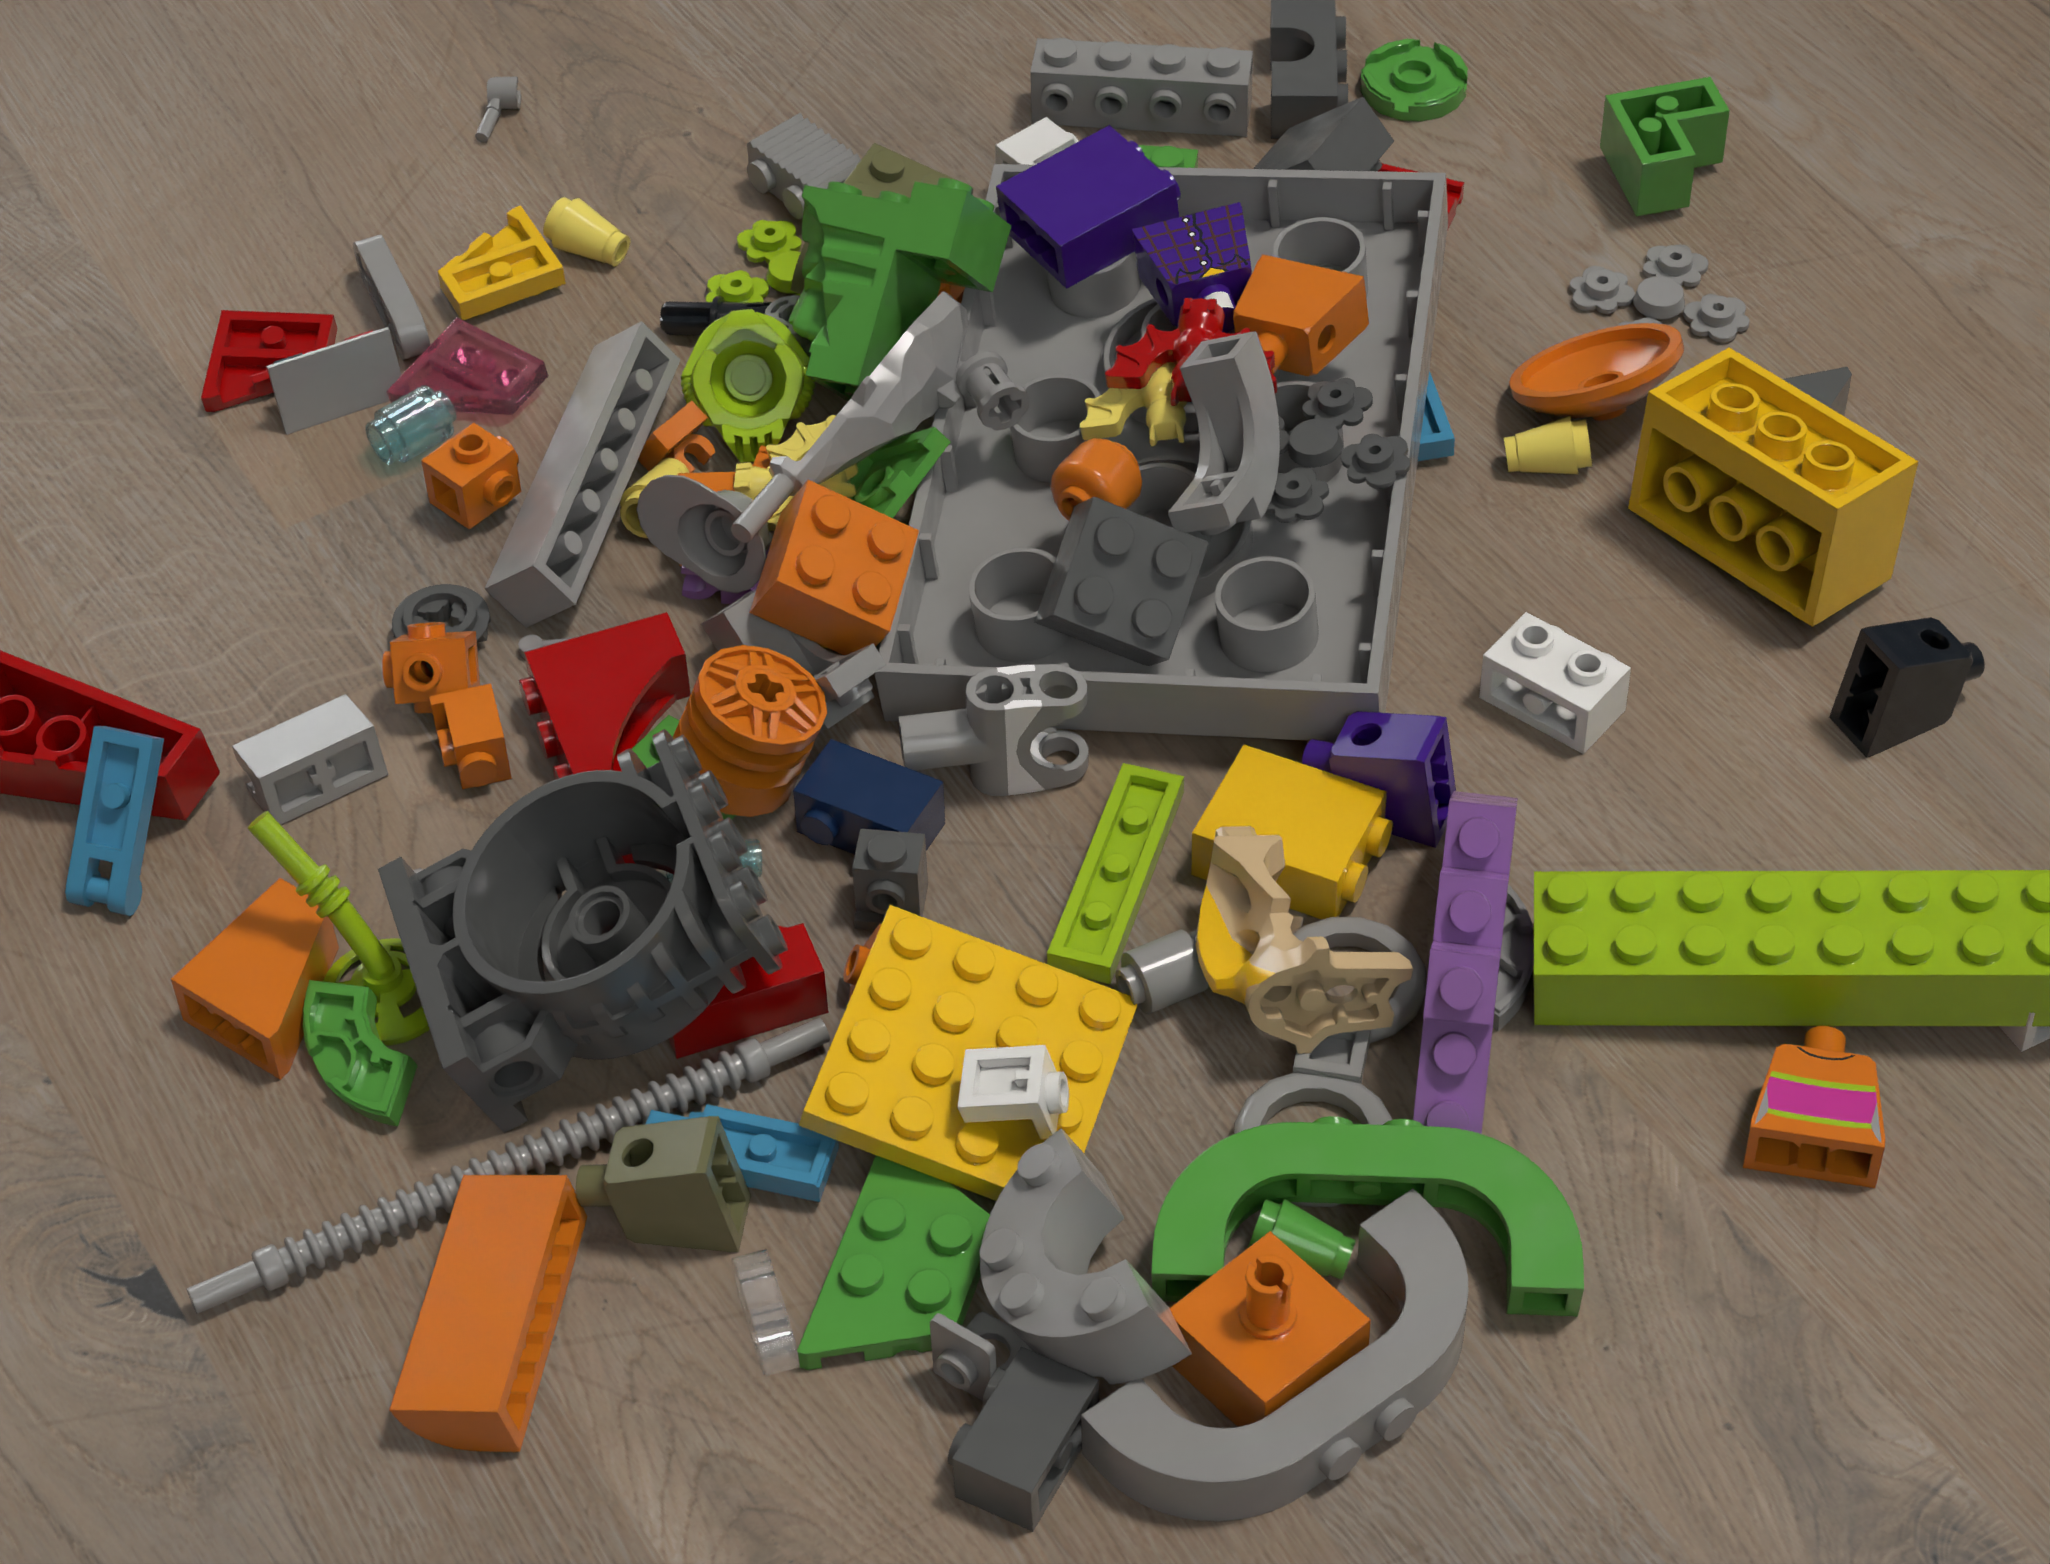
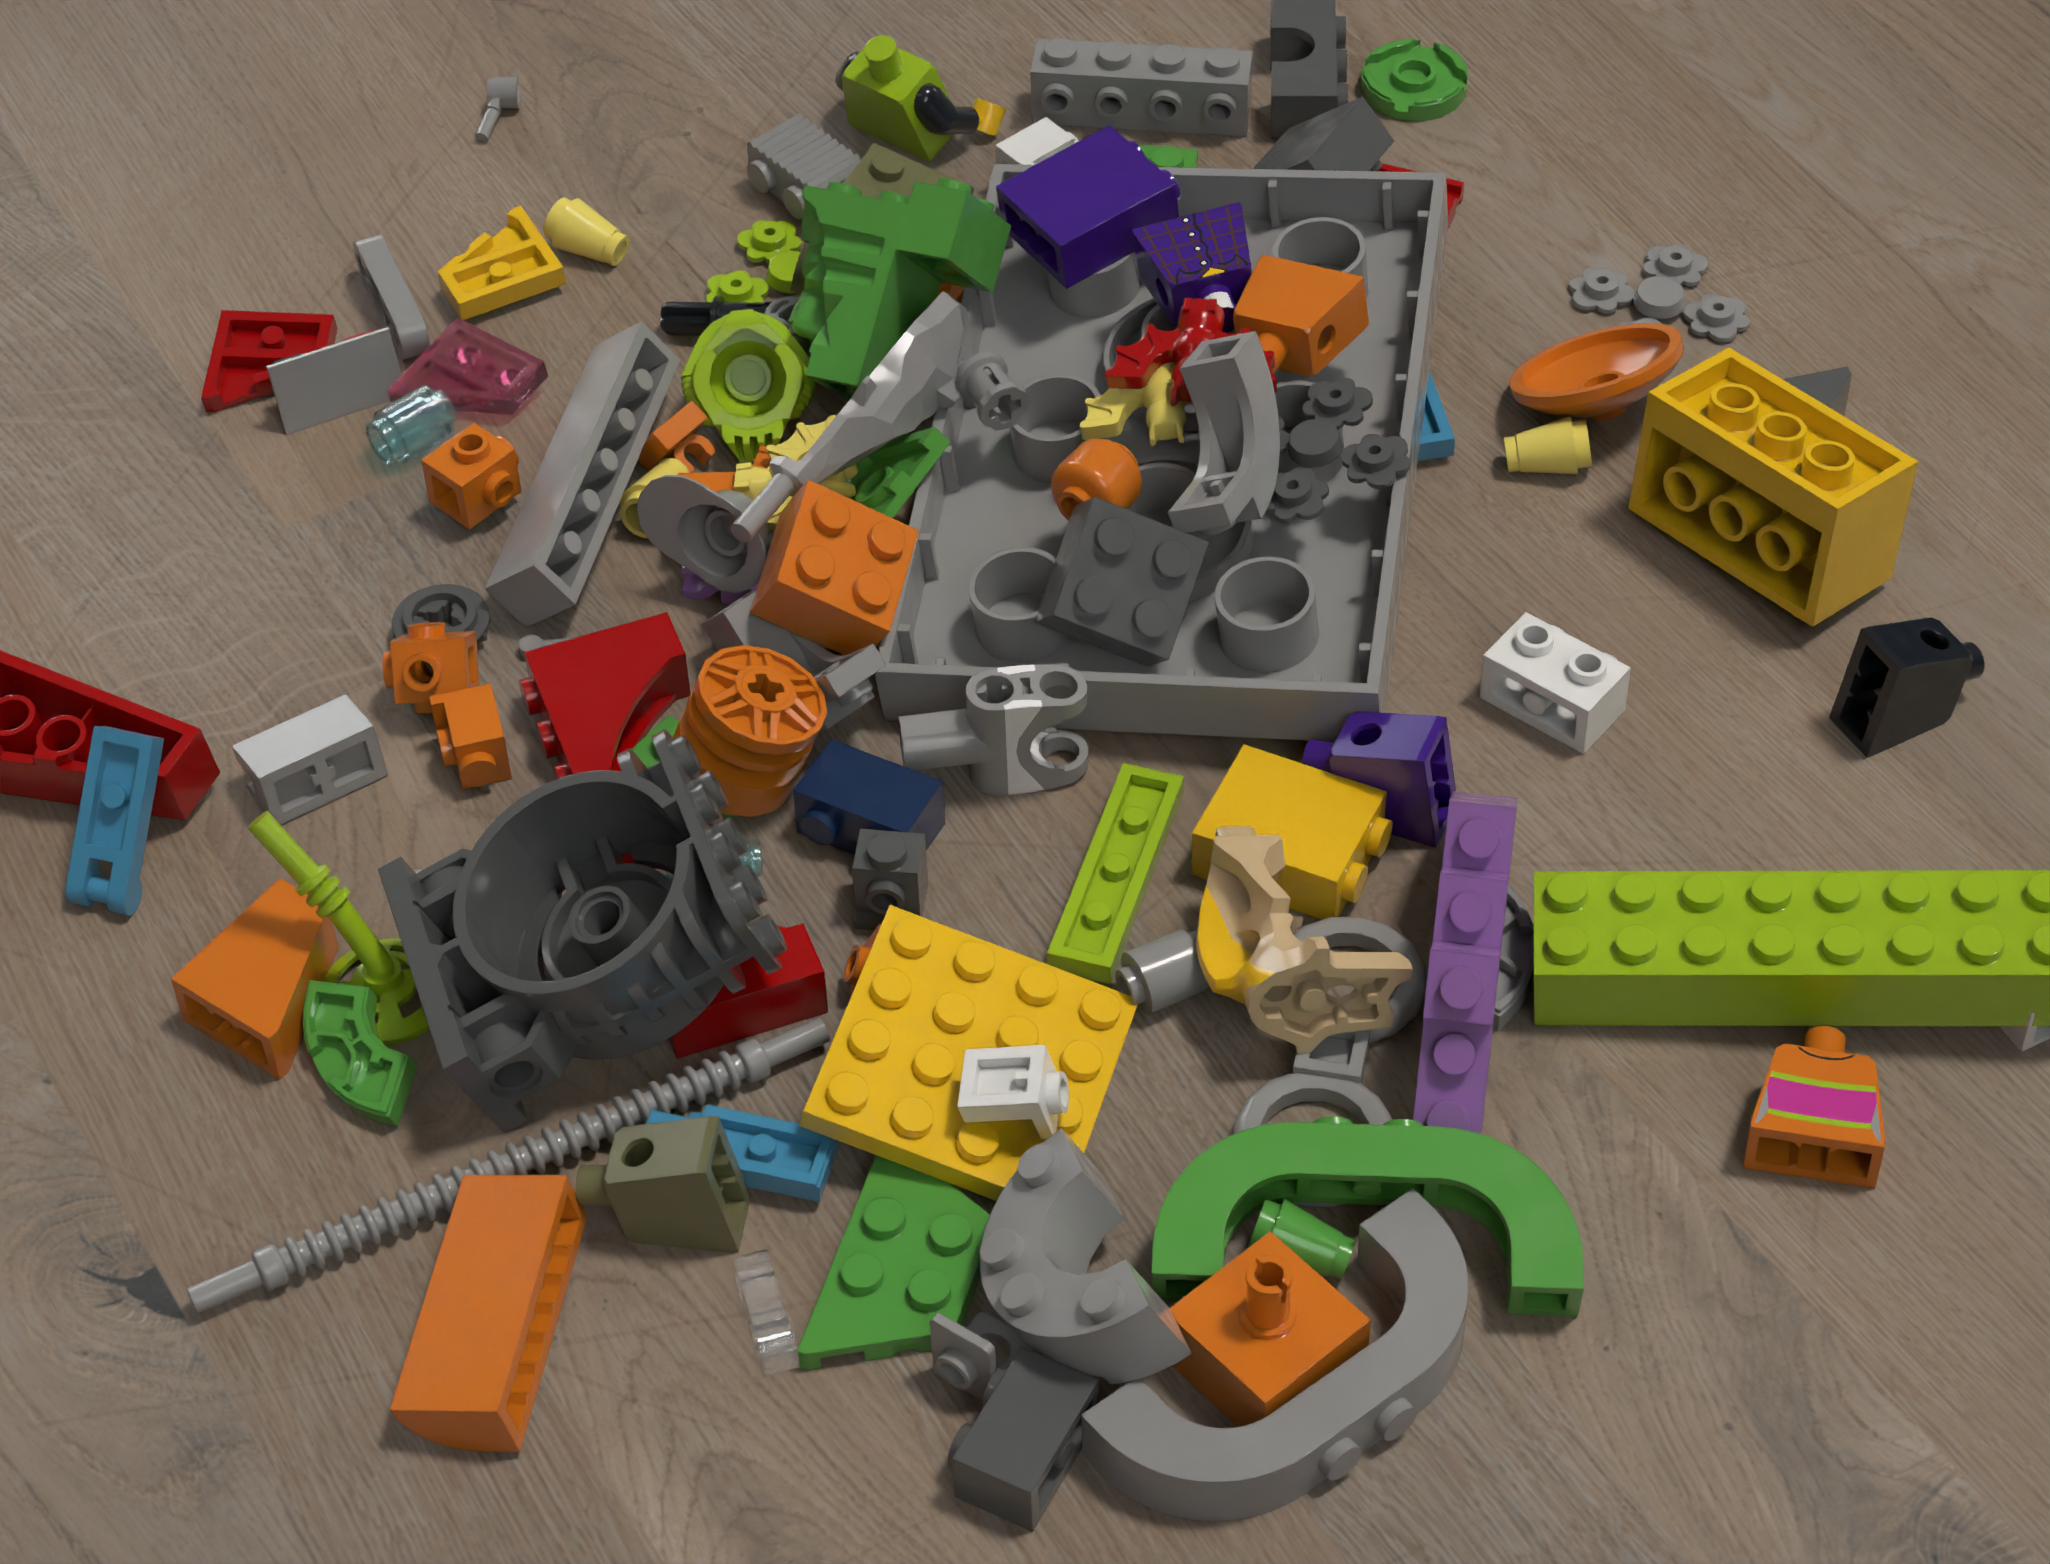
bright green brick [1600,77,1730,216] -> none
none -> lime torso [835,35,1006,162]

